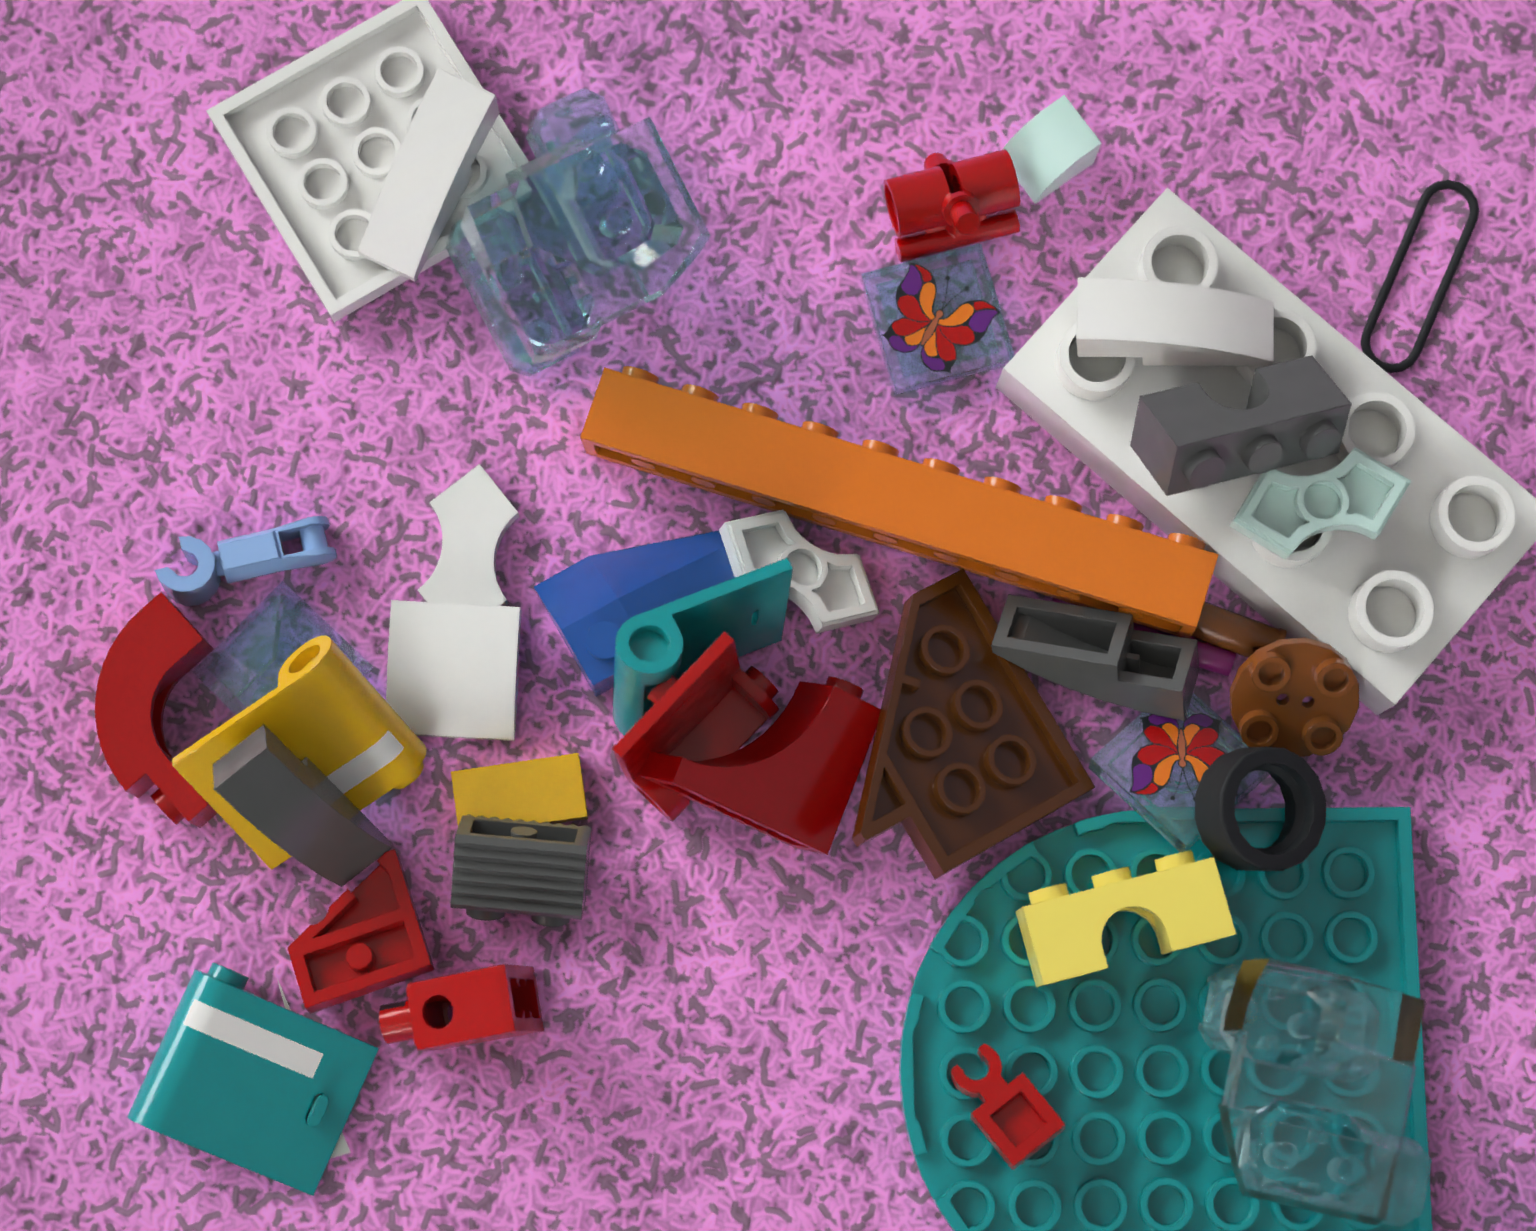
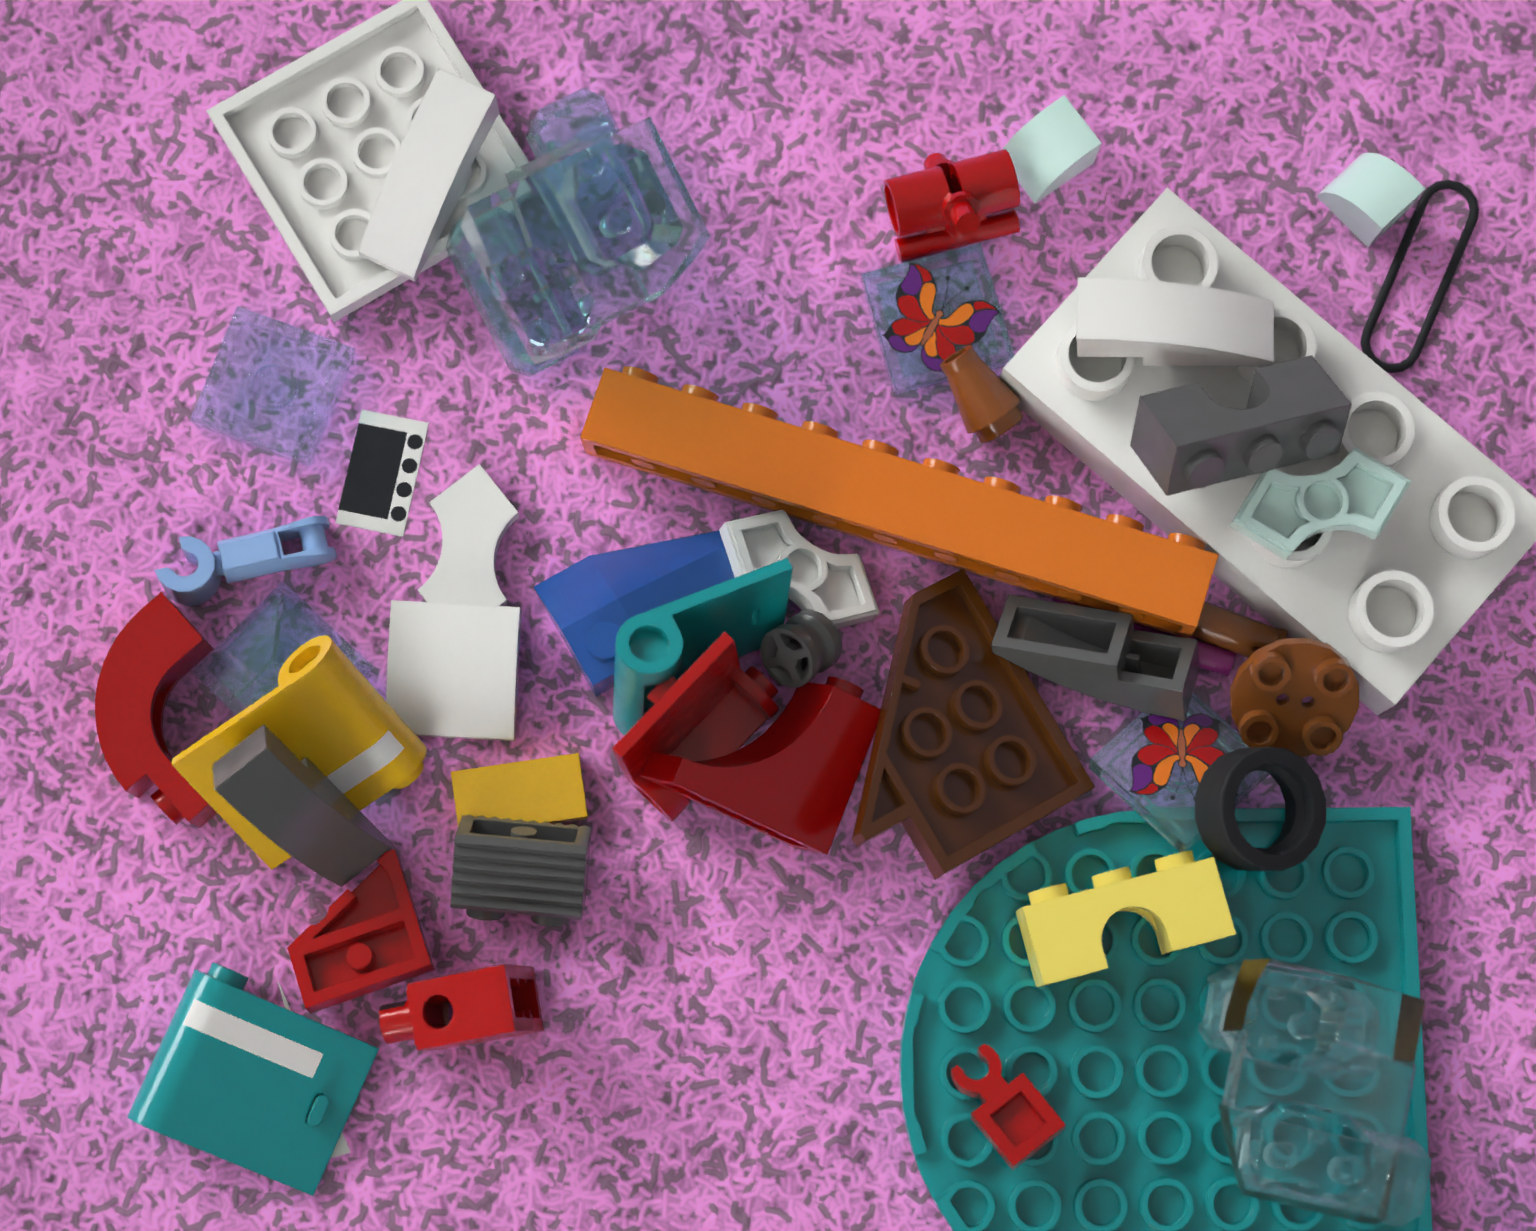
none -> clear light blue tile [190,306,356,467]
none -> black sticker [335,410,429,537]
none -> dark grey wheel [760,610,842,688]
none -> dark orange cone [940,345,1023,443]
none -> light aqua brick [1316,153,1426,247]

